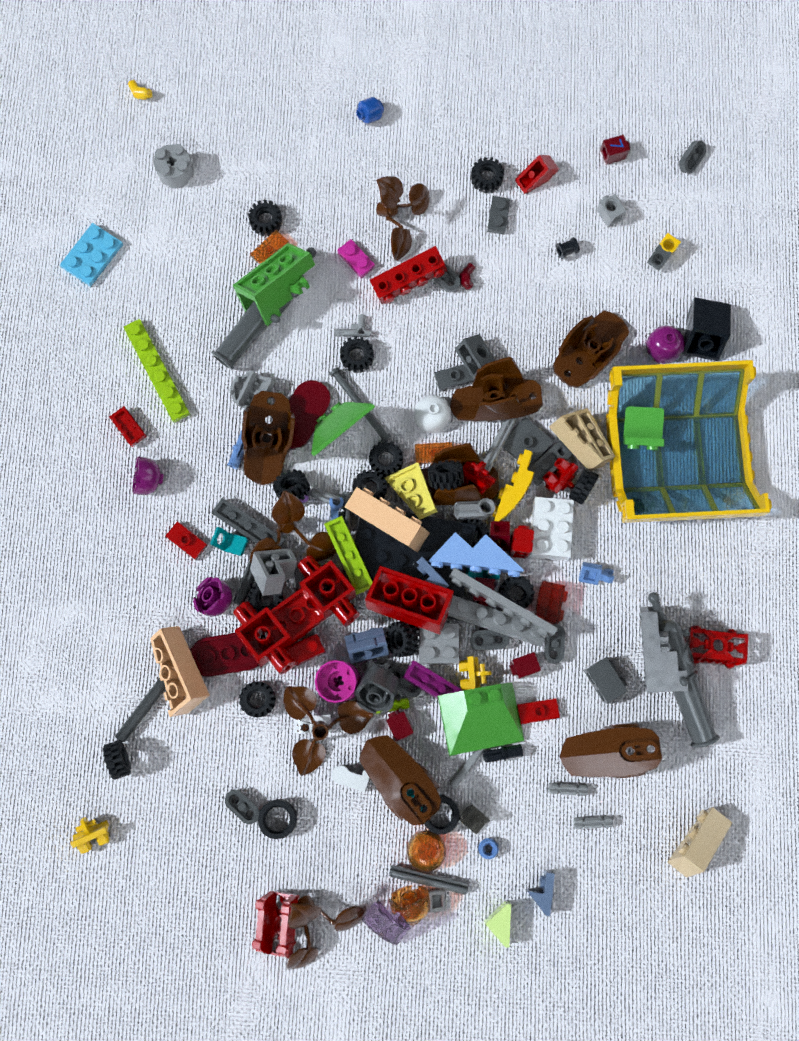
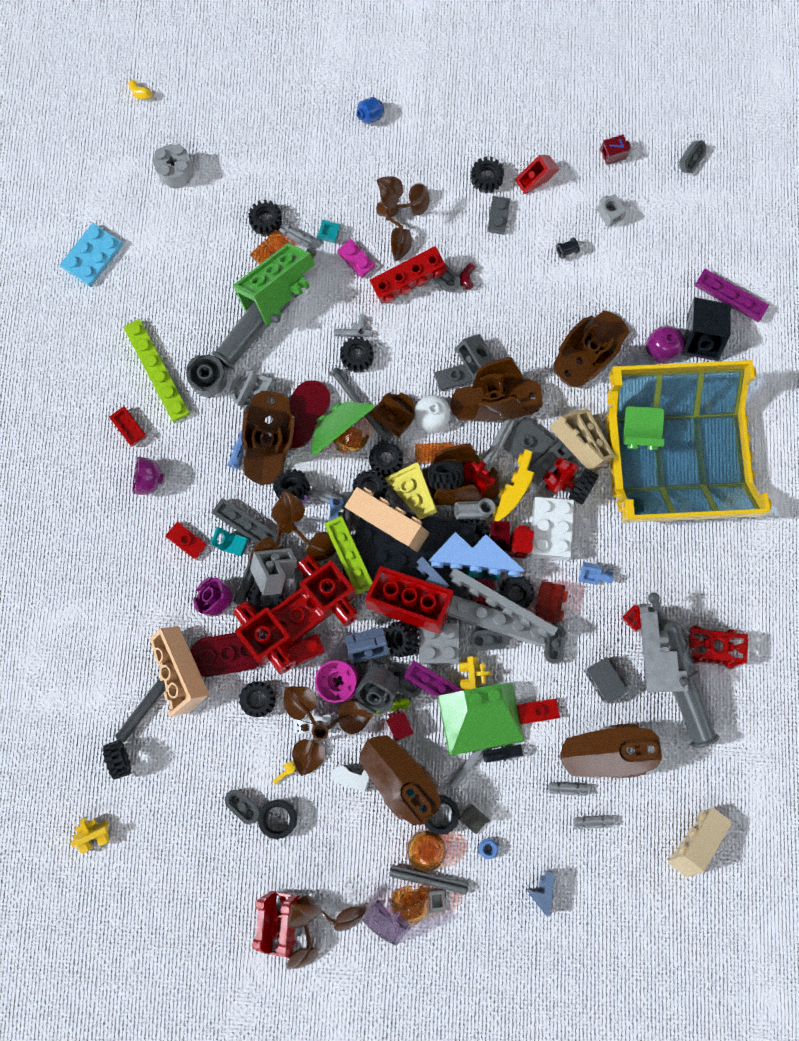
yellowish green slope [484,901,511,948] -> none
dark red brick [509,652,541,679] -> none
leg [647,233,681,271] -> none
none -> dark grey brick [186,354,227,398]
none -> yellow hand [273,761,297,784]
none -> light grey axle [279,224,313,248]
none -> teal plate [318,220,340,244]
none -> clear orange cylinder [332,426,370,454]
none -> reddish brown slope [370,392,416,438]
none -> red plate [621,604,642,636]
none -> magenta plate [694,269,769,322]

